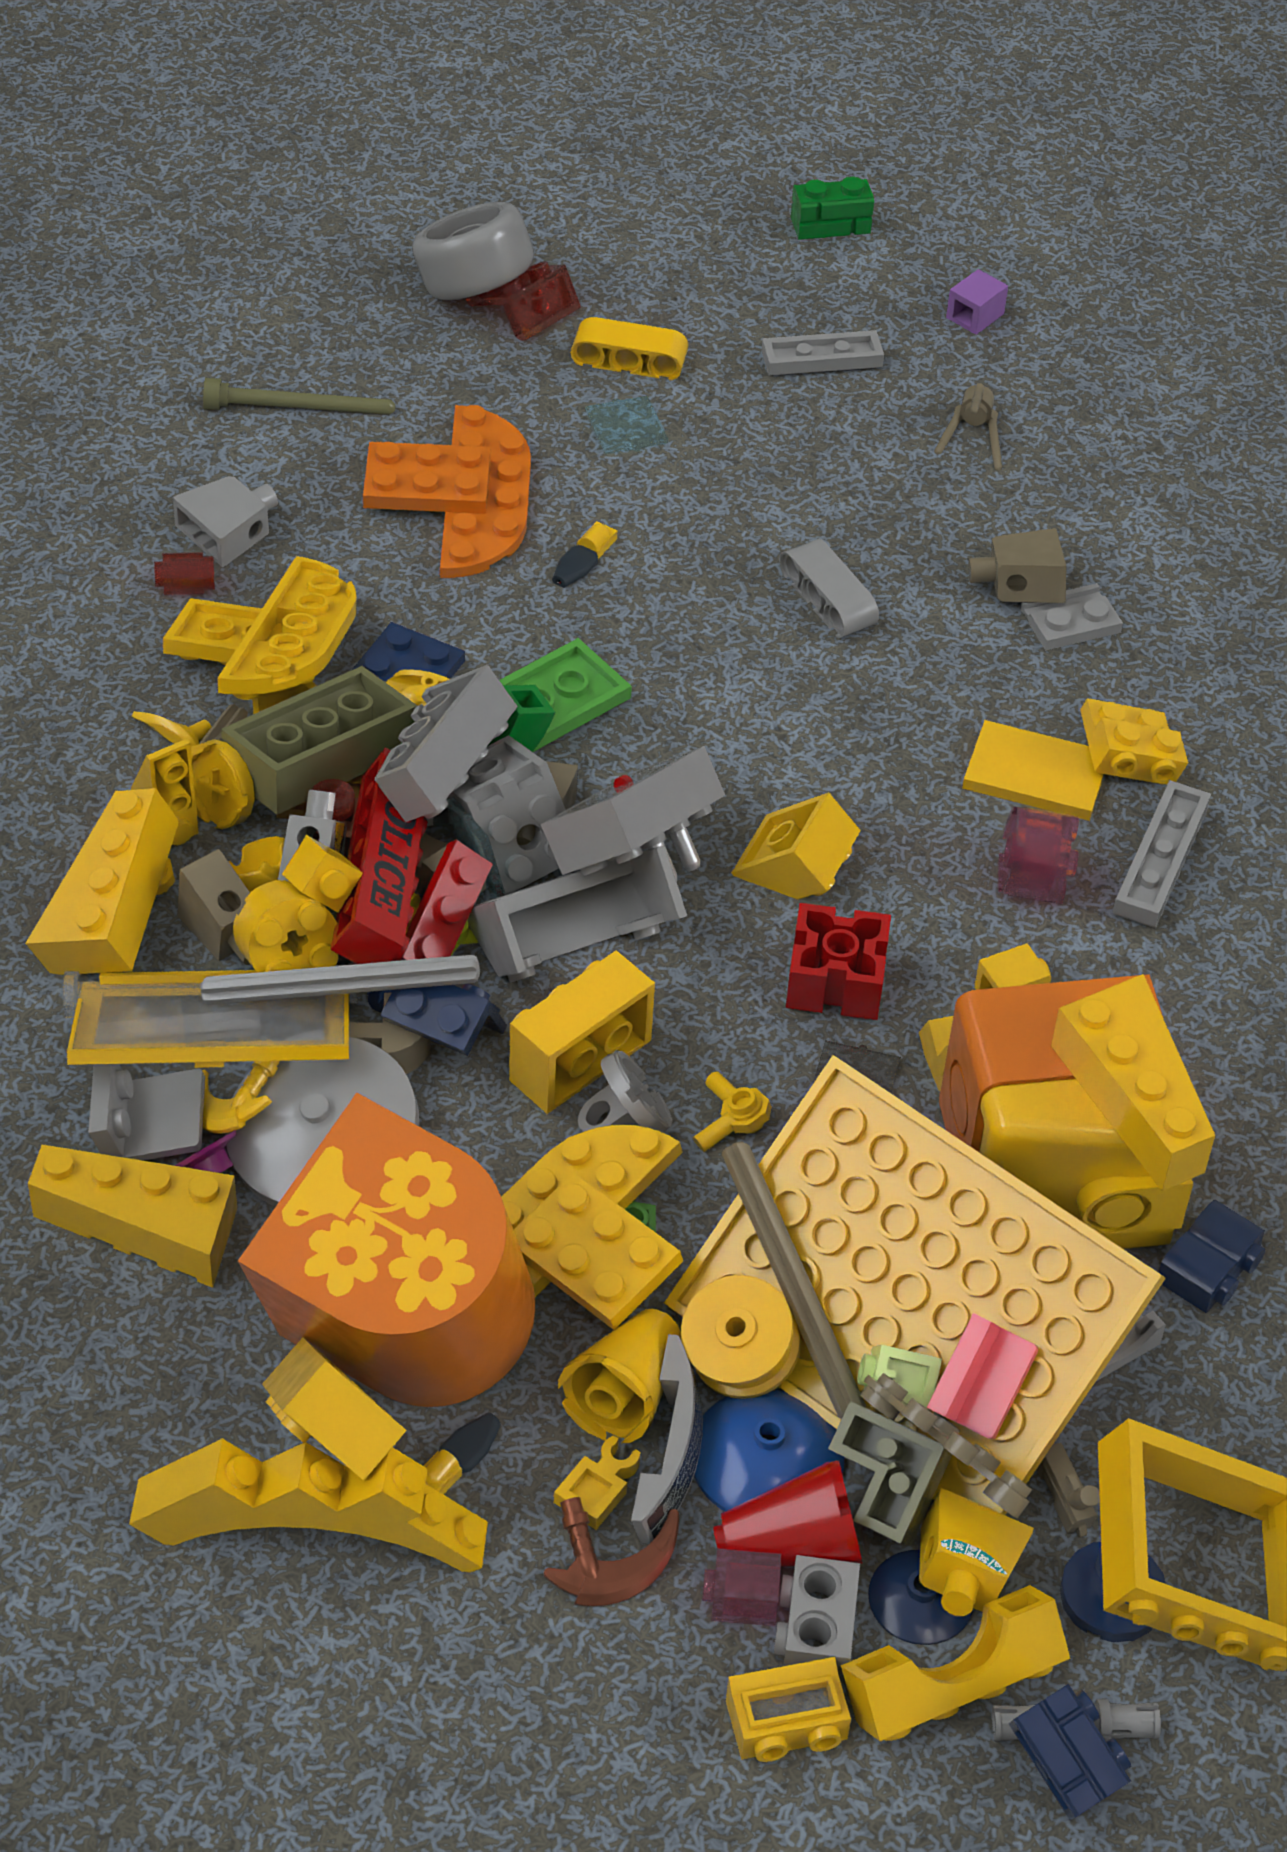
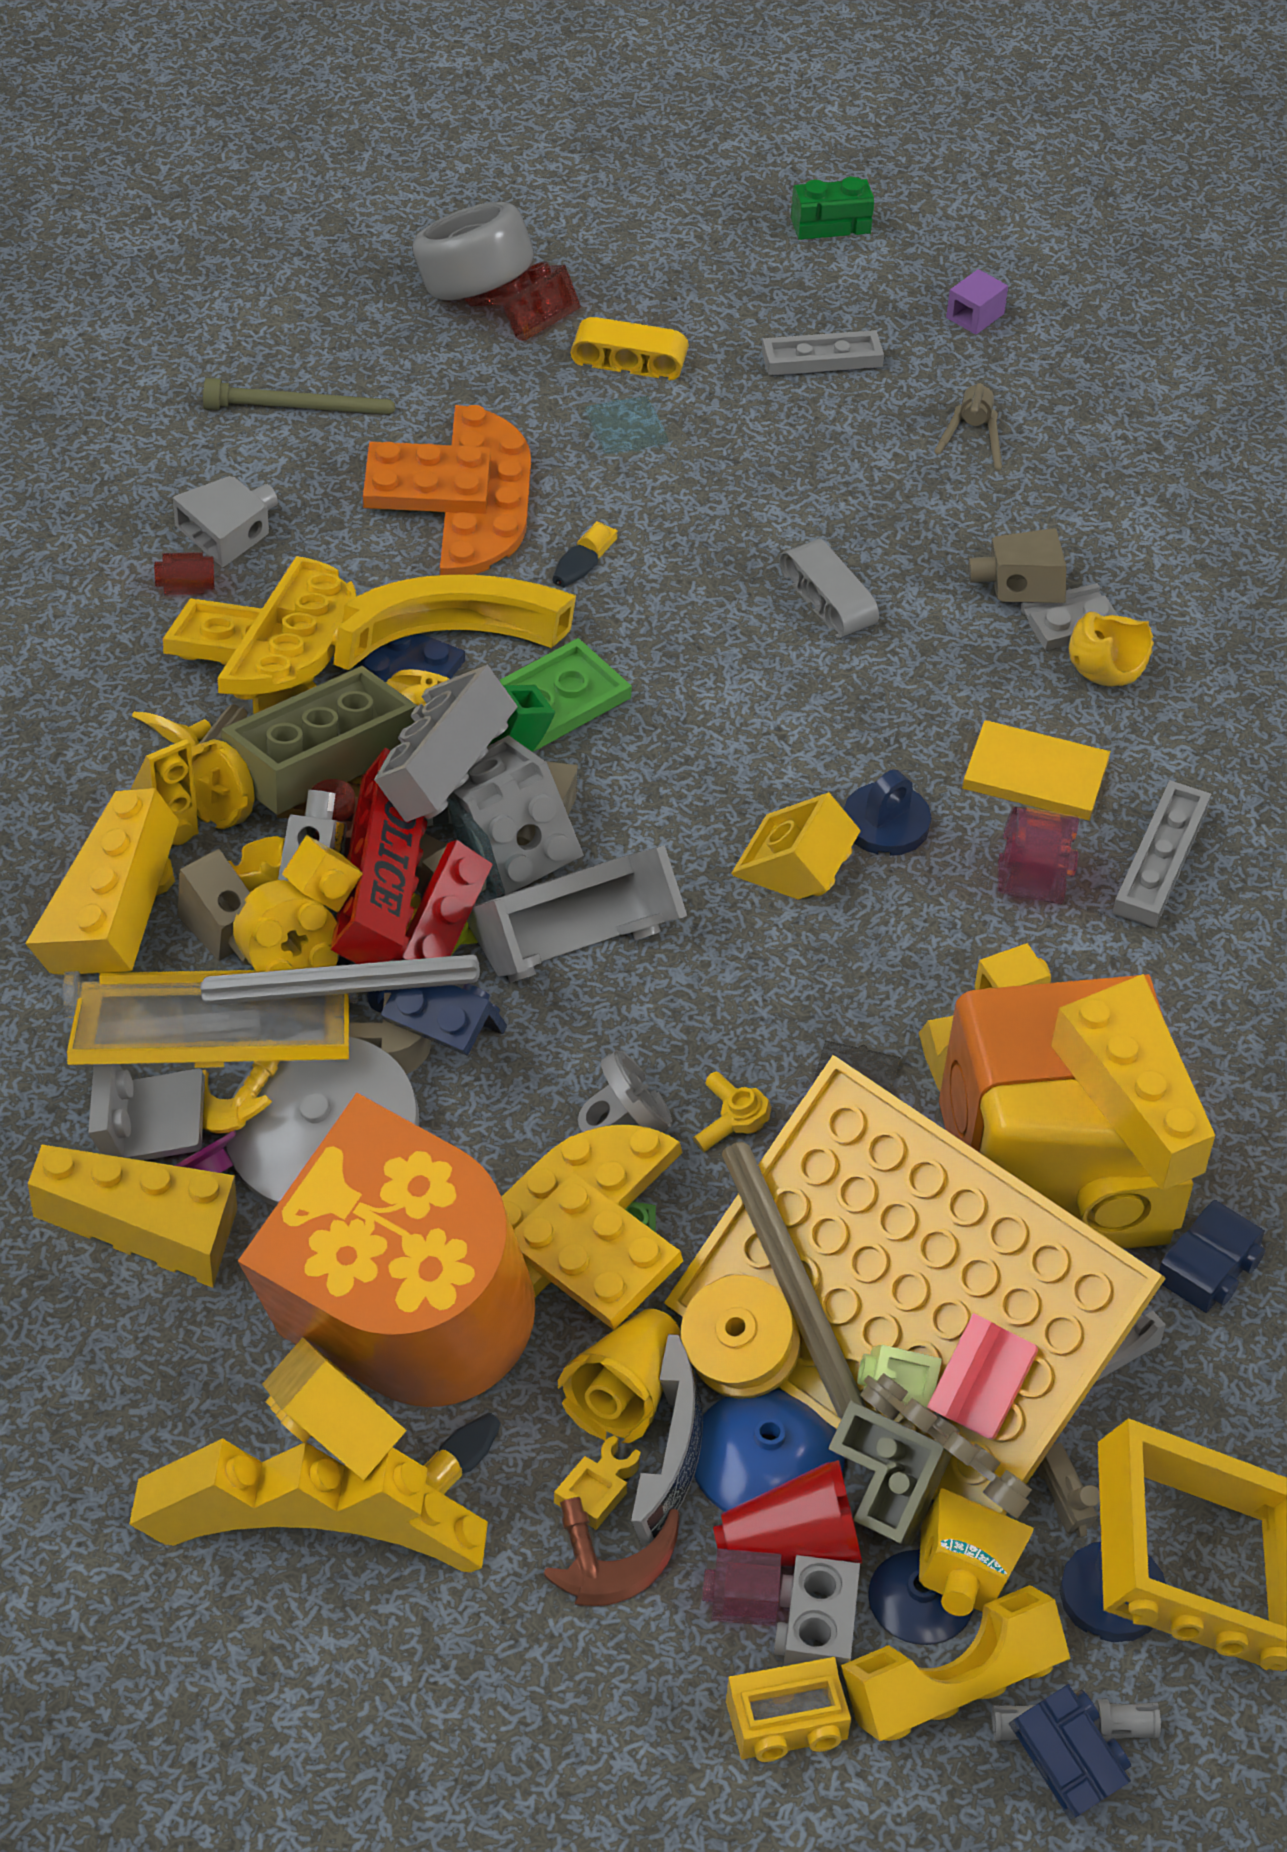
yellow brick [509,950,655,1114] -> none
light grey piece [541,746,725,882] -> none
red brick [785,903,891,1020] -> none
yellow plate [1080,698,1188,784] -> none
none -> yellow arch [332,575,576,670]
none -> dark blue tile [843,770,932,856]
none -> yellow piece [1069,611,1154,687]

